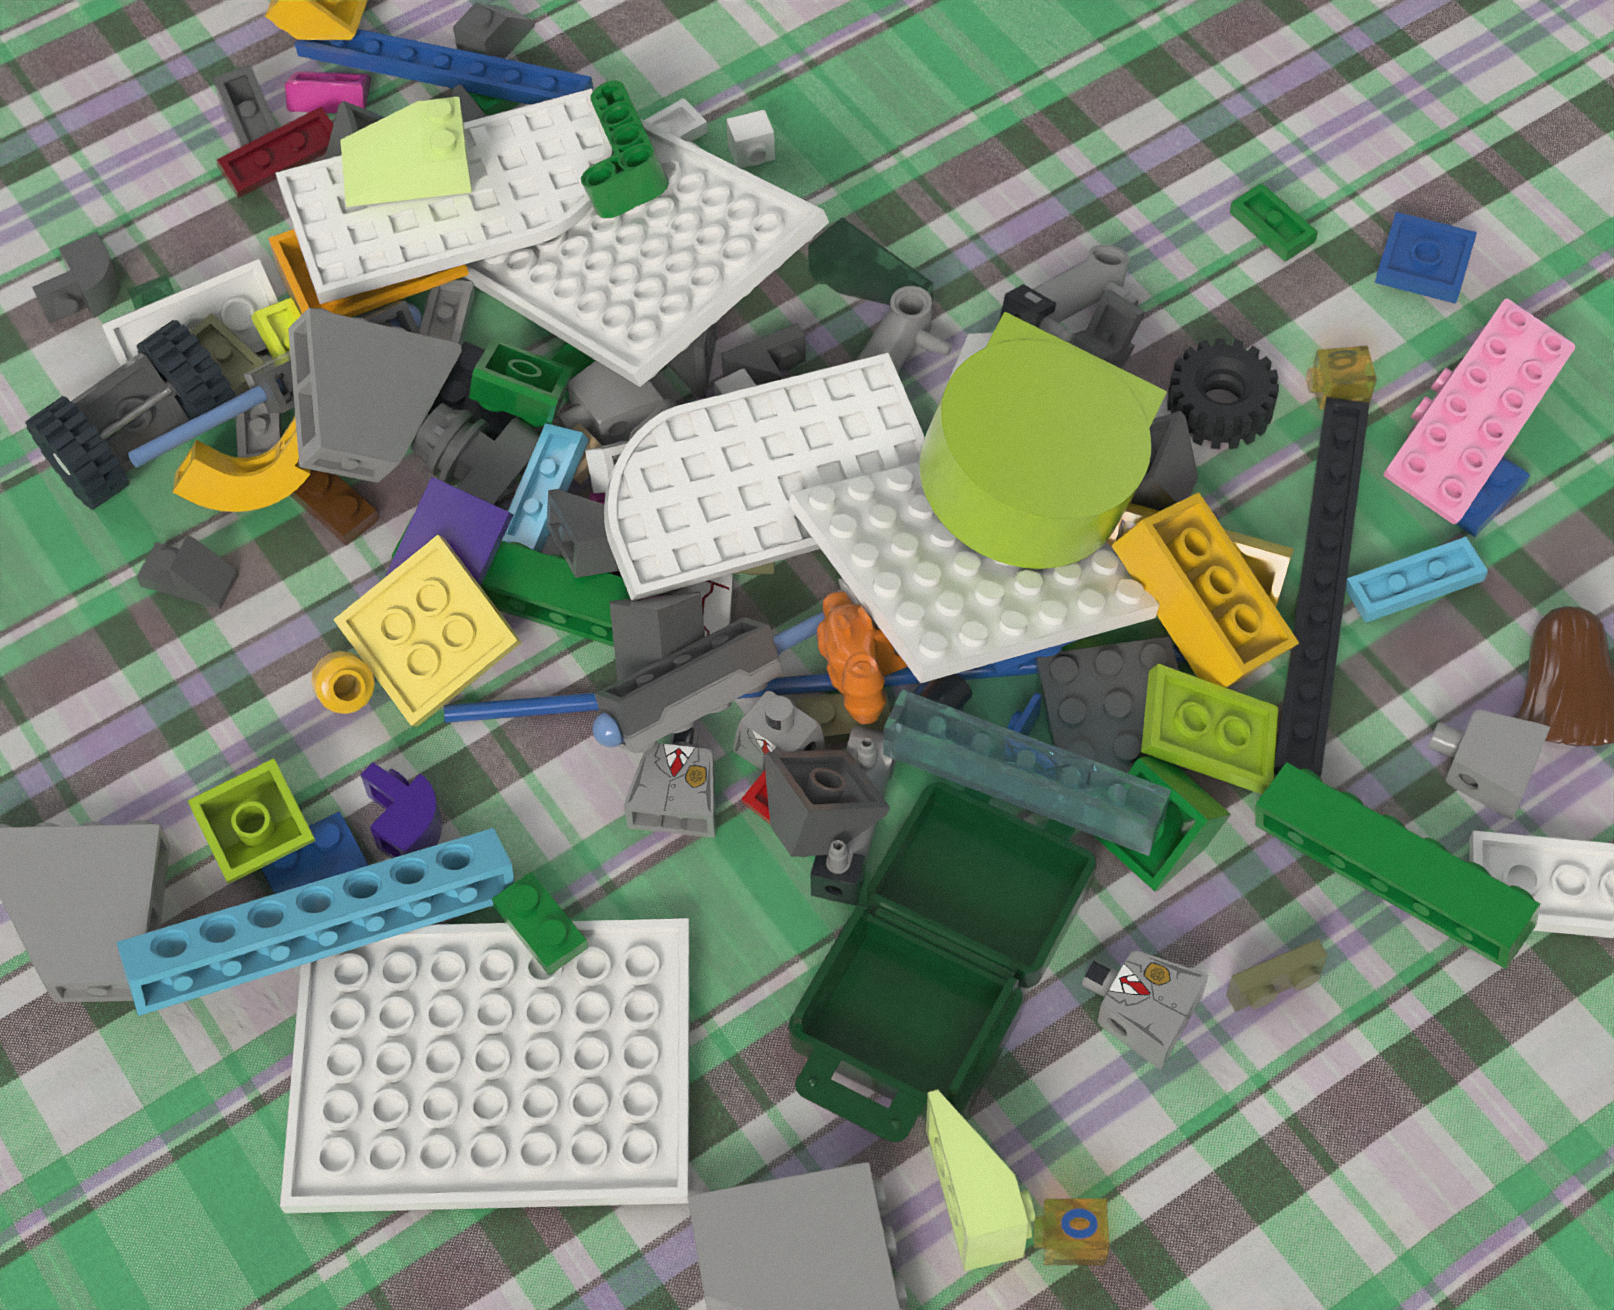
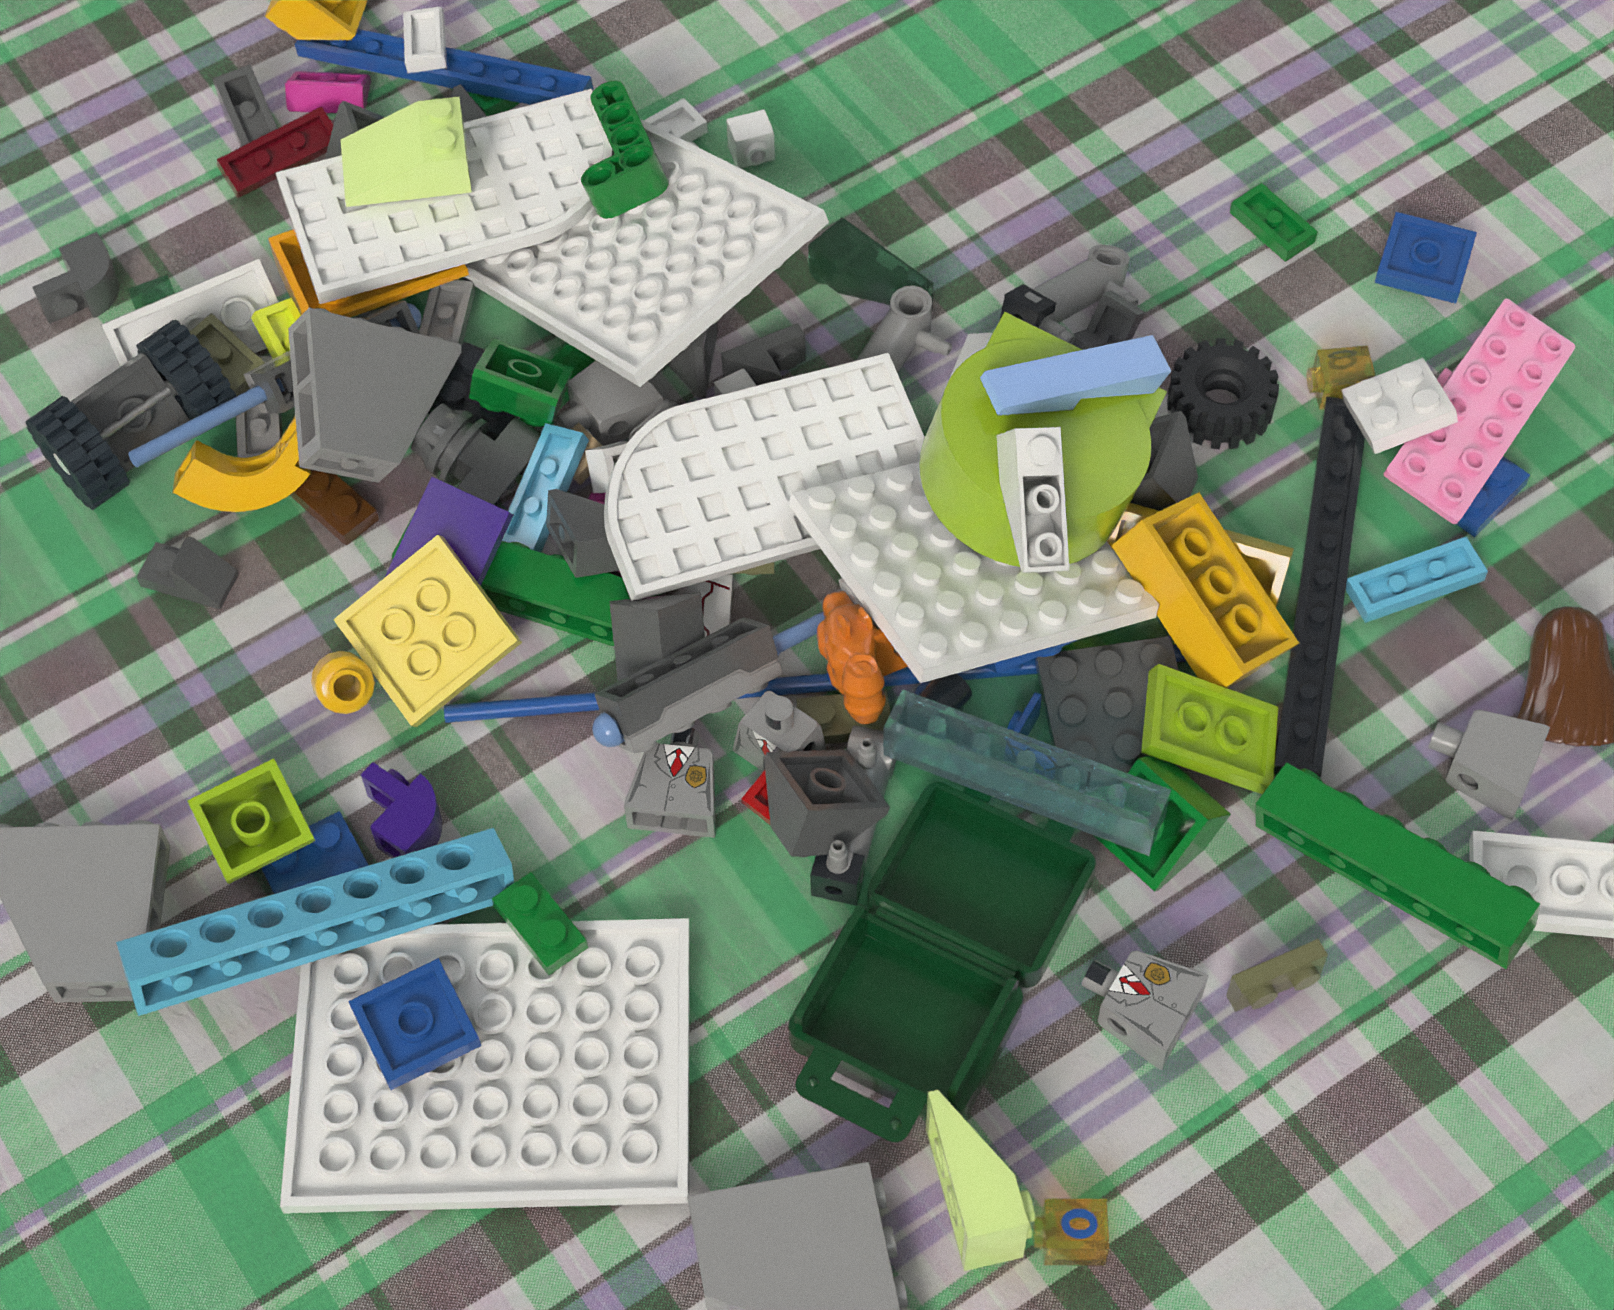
dark grey slope [453,2,535,59] -> none
none -> blue plate [348,958,481,1091]
none -> white tile [403,7,447,73]
none -> light blue slope [980,335,1171,415]
none -> white slope [997,427,1069,573]
none -> white plate [1342,358,1458,454]

